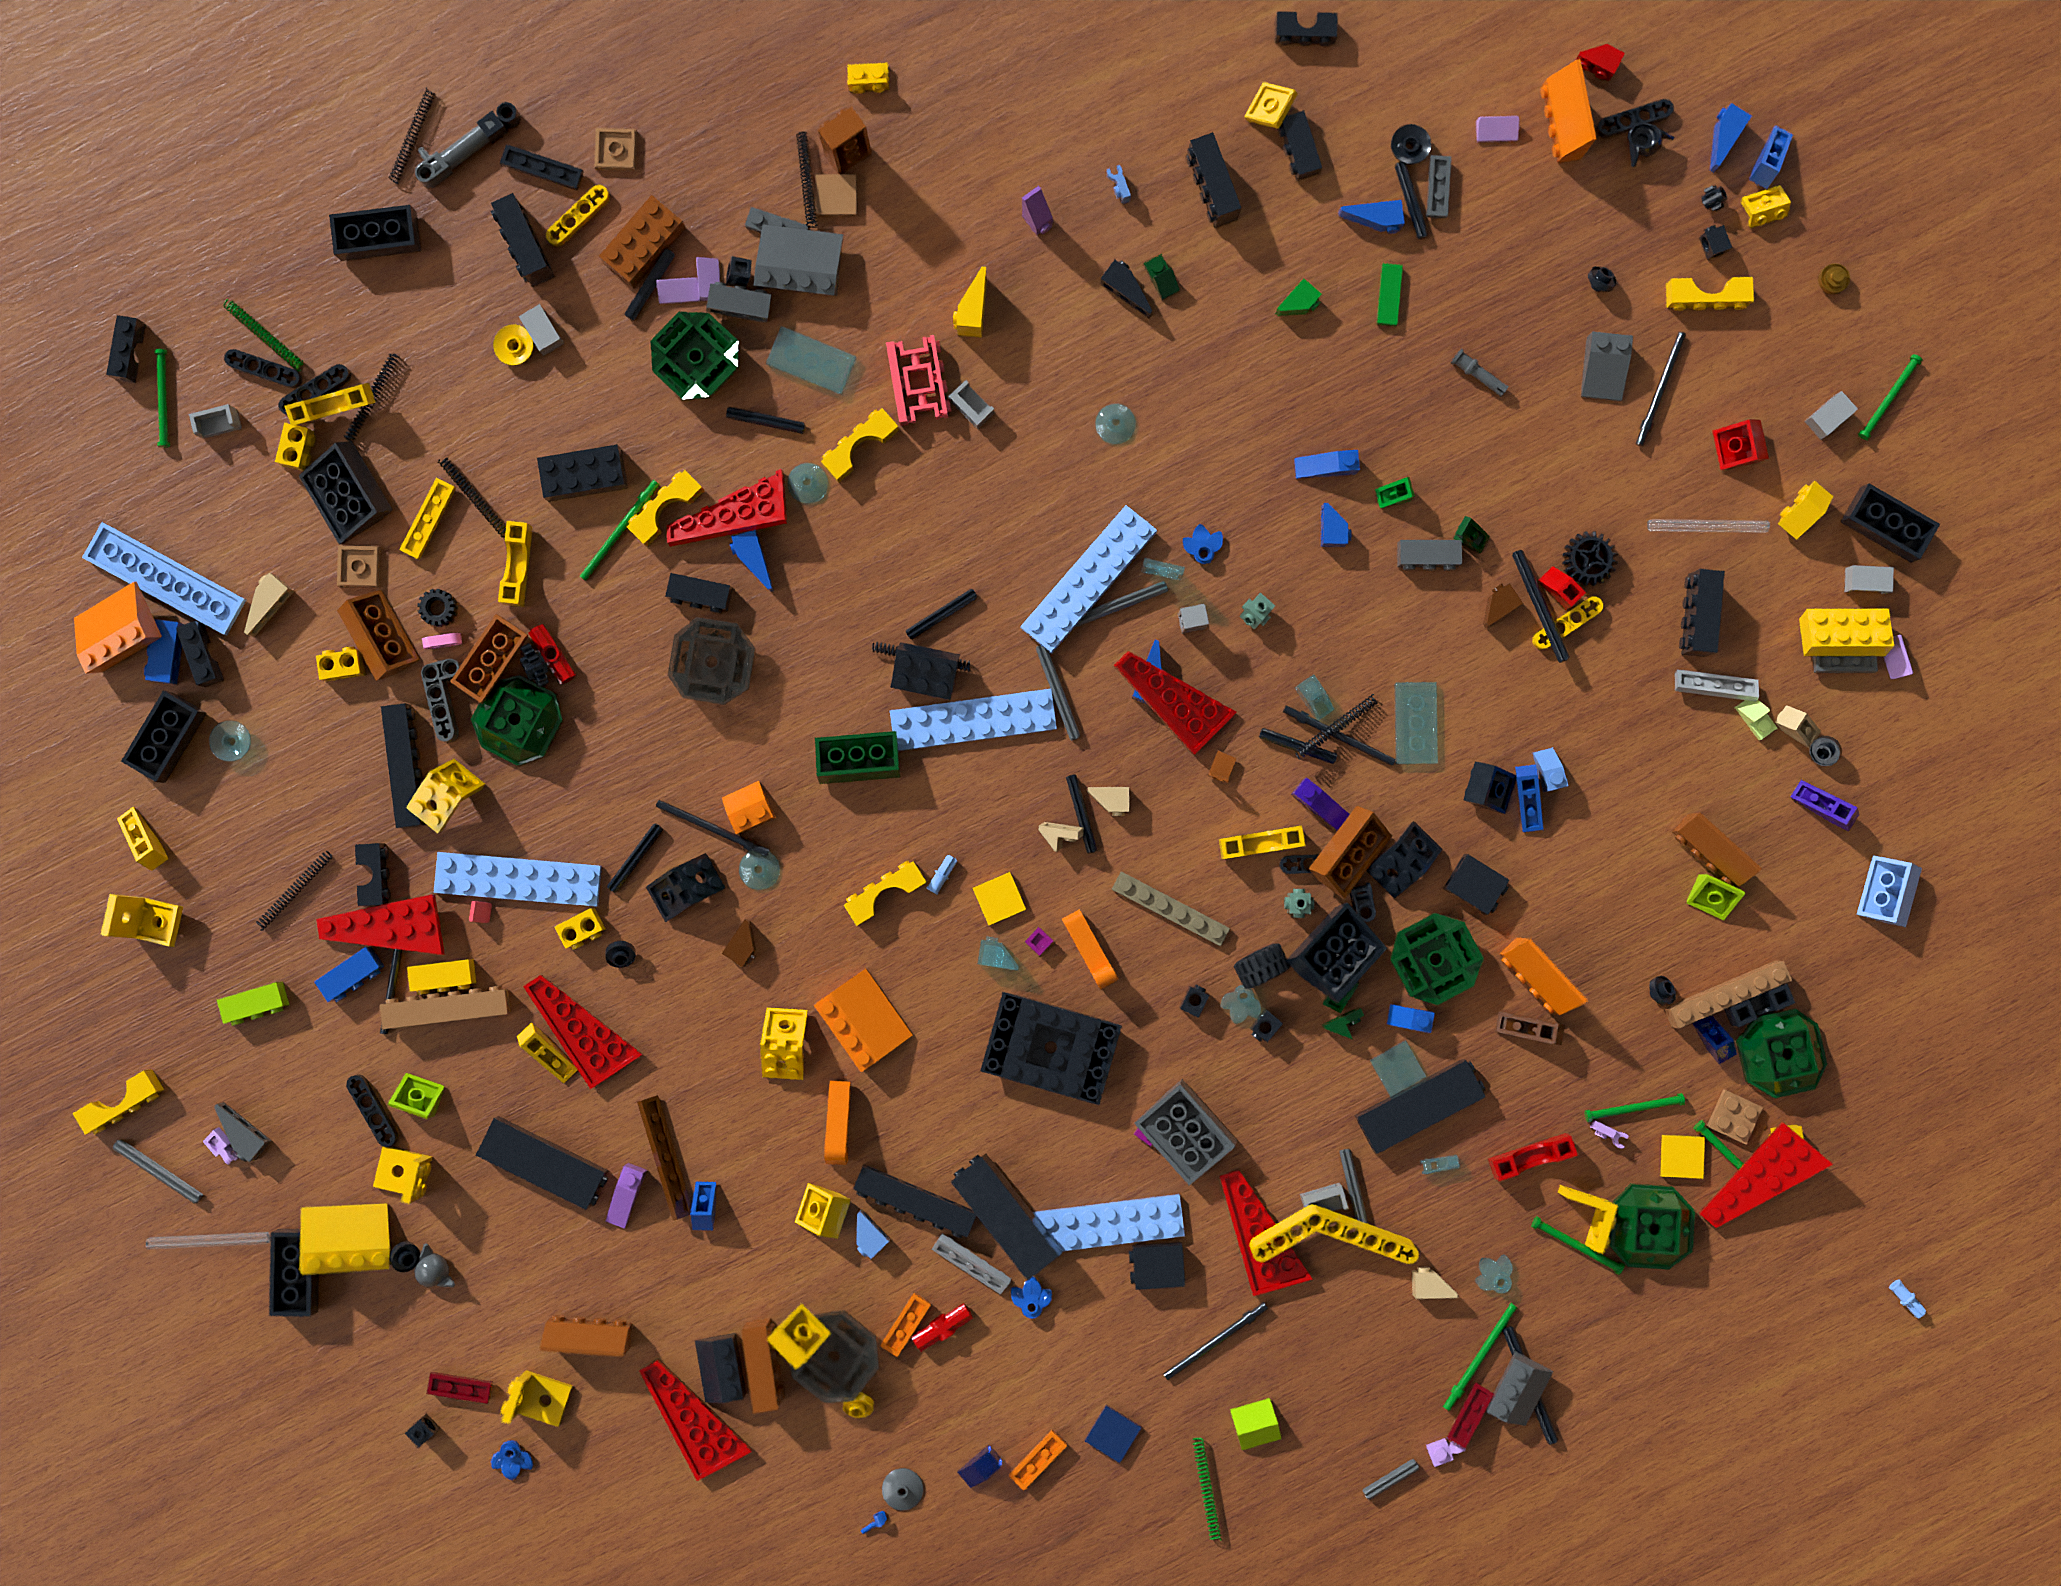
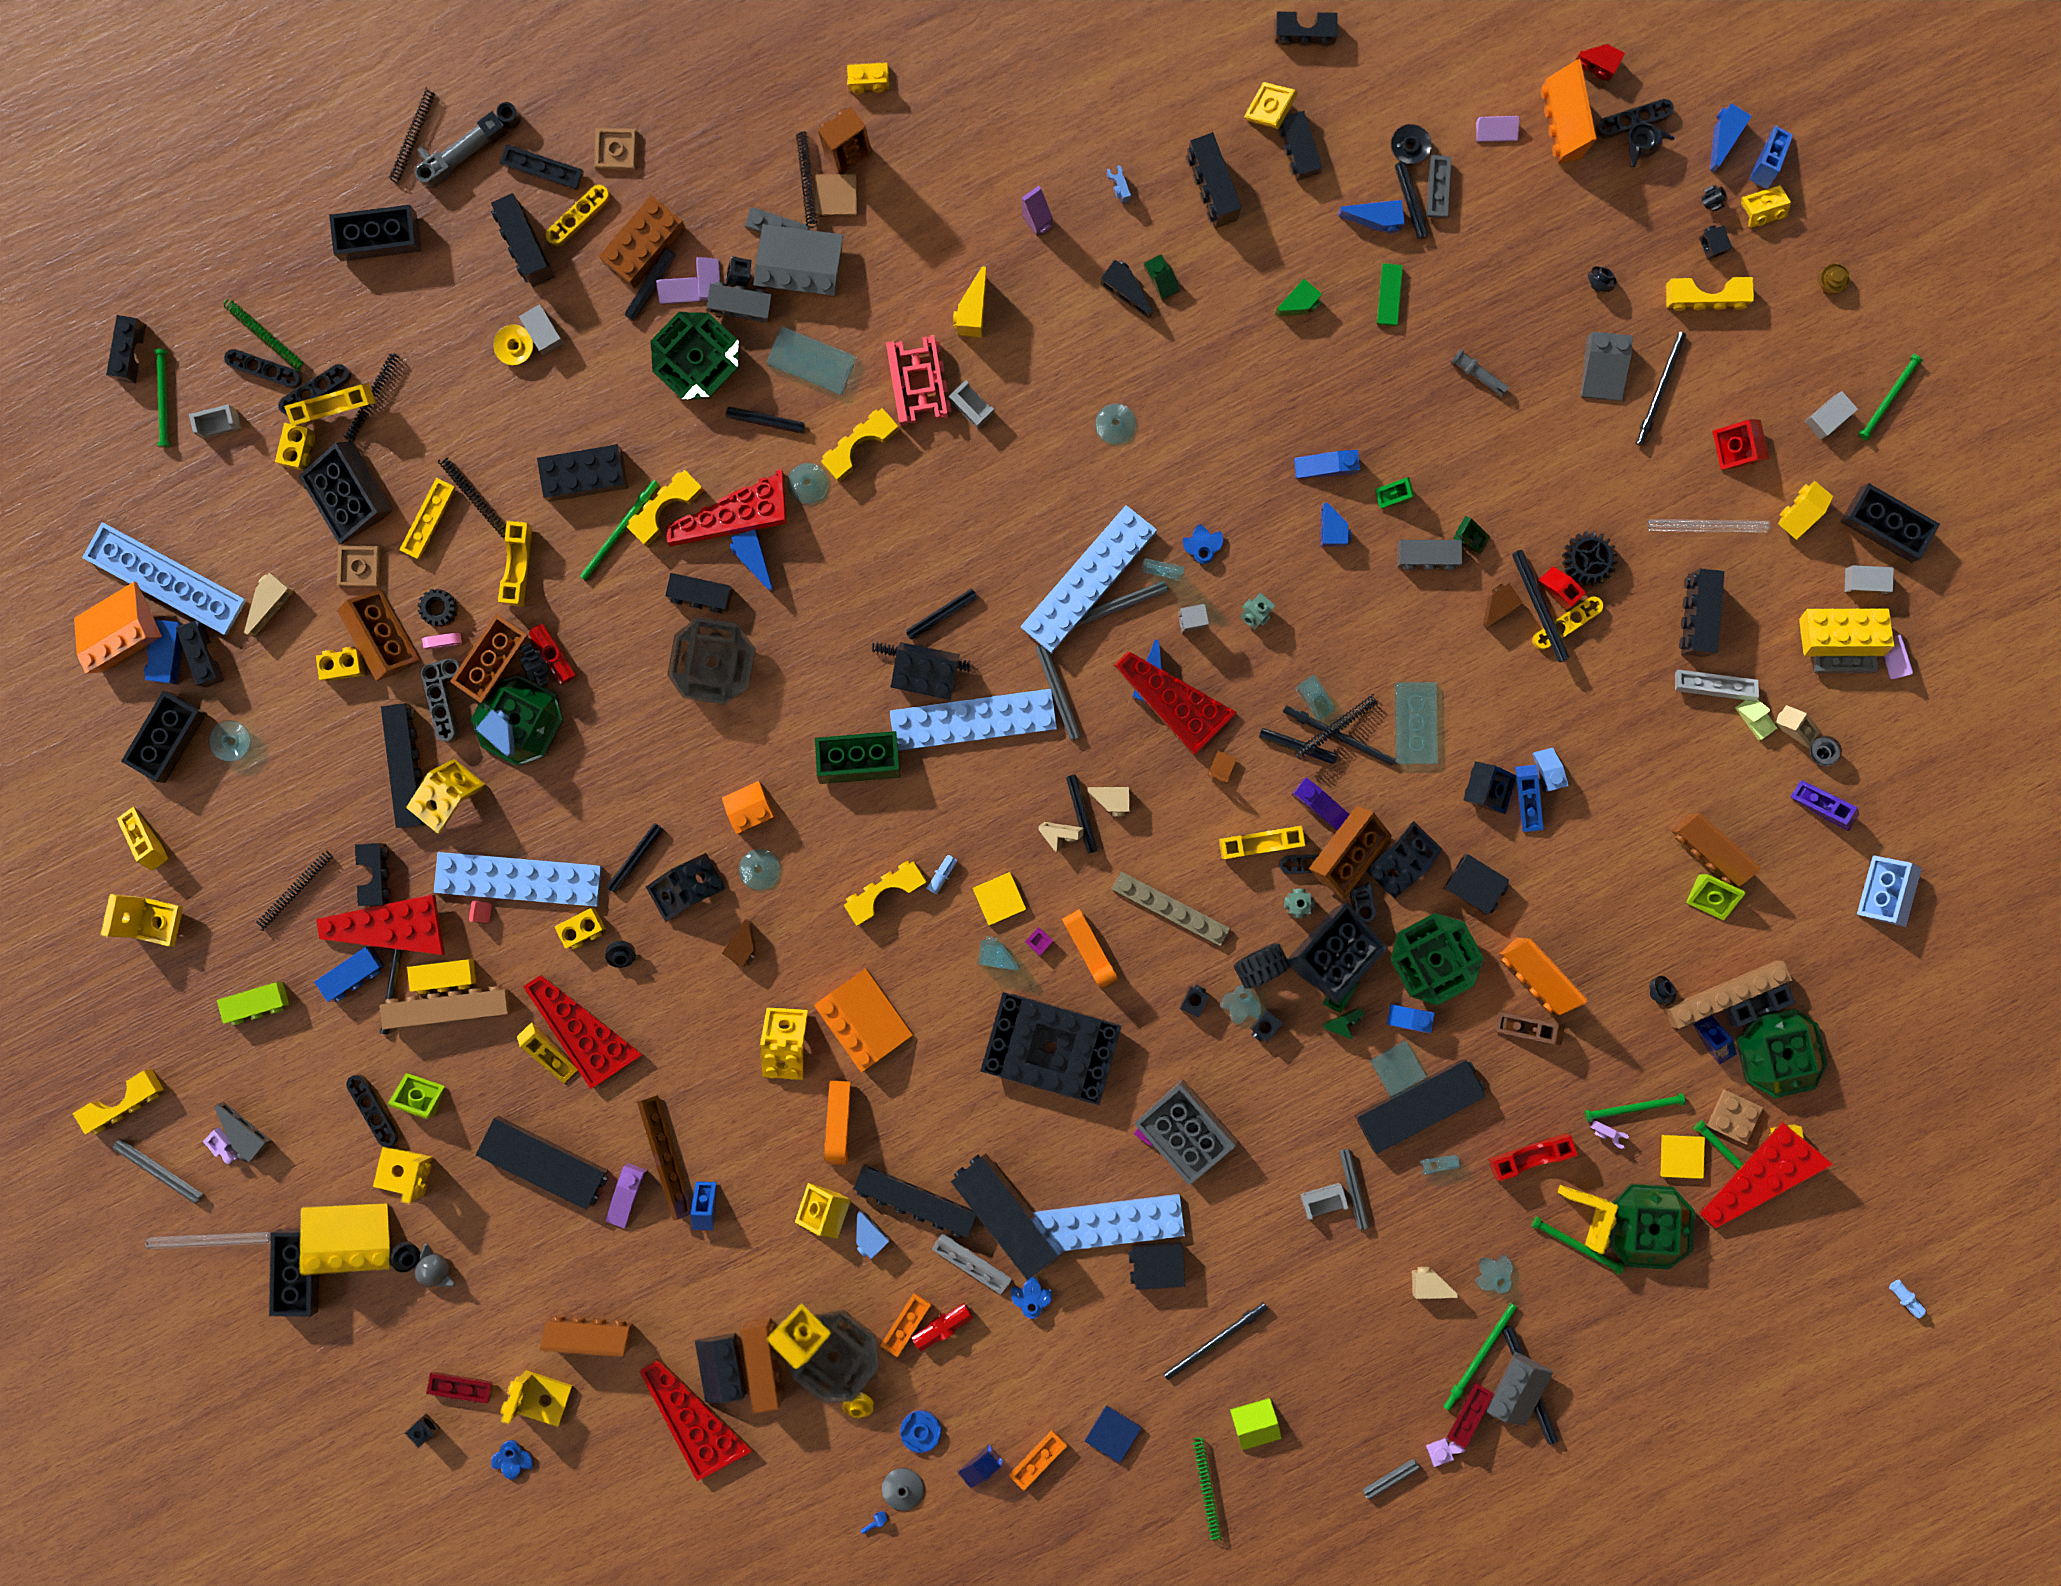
black bar [656,800,770,857] -> none
red wing [1219,1170,1313,1296] -> none
yellow beam [1250,1205,1419,1264] -> none
none -> medium blue slope [476,710,514,757]
none -> blue tile [900,1410,941,1453]

